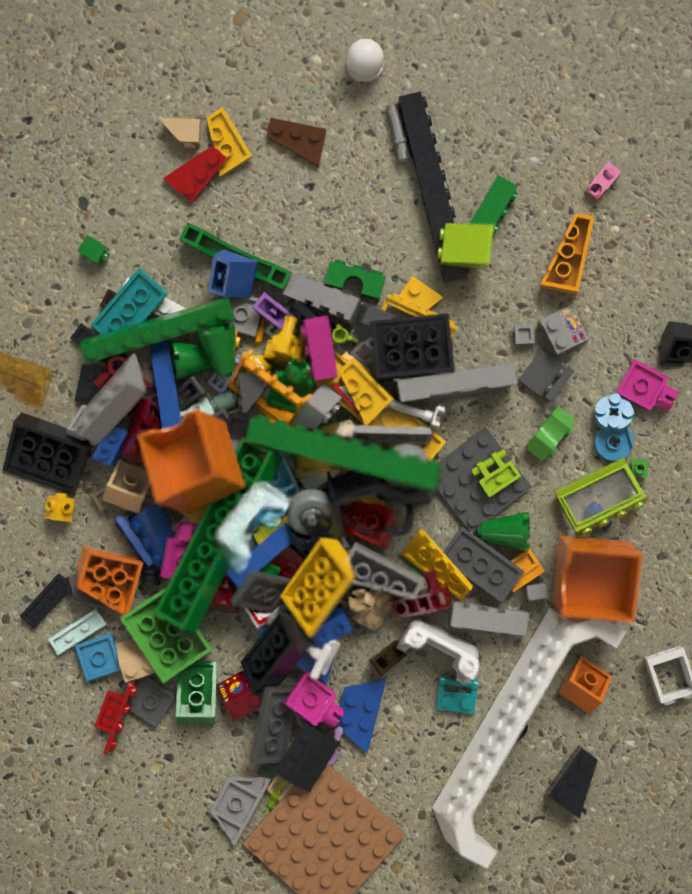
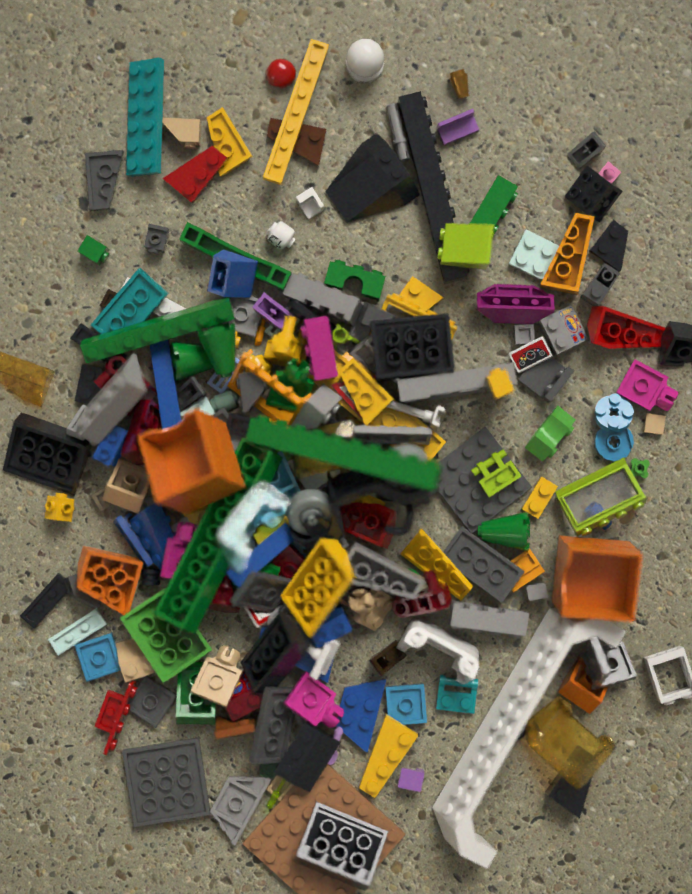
none -> dark grey wing [85,150,124,211]
none -> dark grey plate [122,737,211,827]
none -> teal plate [126,57,164,177]
none -> dark grey brick [144,224,170,255]
none -> tan plate [191,645,242,708]
none -> dark orange plate [215,716,257,739]
none -> yellow plate [263,39,329,185]
none -> red hair [266,59,296,89]
none -> white head [266,221,295,250]
none -> black slope [293,802,388,891]
none -> white panel [296,187,325,219]
none -> black wedge [325,133,420,223]
none -> yellow wing [359,714,418,798]
none -> dark azure plate [385,683,427,725]
none -> medium lavender panel [397,768,425,792]
none -> medium lavender panel [436,109,479,146]
none -> pearl gold cone [449,69,469,99]
none -> magenta wedge [477,284,555,324]
none -> yellow brick [486,367,514,399]
none -> light aqua plate [509,230,559,281]
none -> slope [509,336,553,373]
none -> yellow plate [521,476,558,519]
none -> clear yellow windscreen [525,696,615,789]
none -> black bracket [565,166,623,223]
none -> dark grey slope [567,131,606,169]
none -> bracket [579,636,637,690]
none -> dark grey slope [580,263,620,306]
none -> red wedge [587,306,665,349]
none -> black wing [590,220,628,272]
none -> tan tile [643,413,666,435]

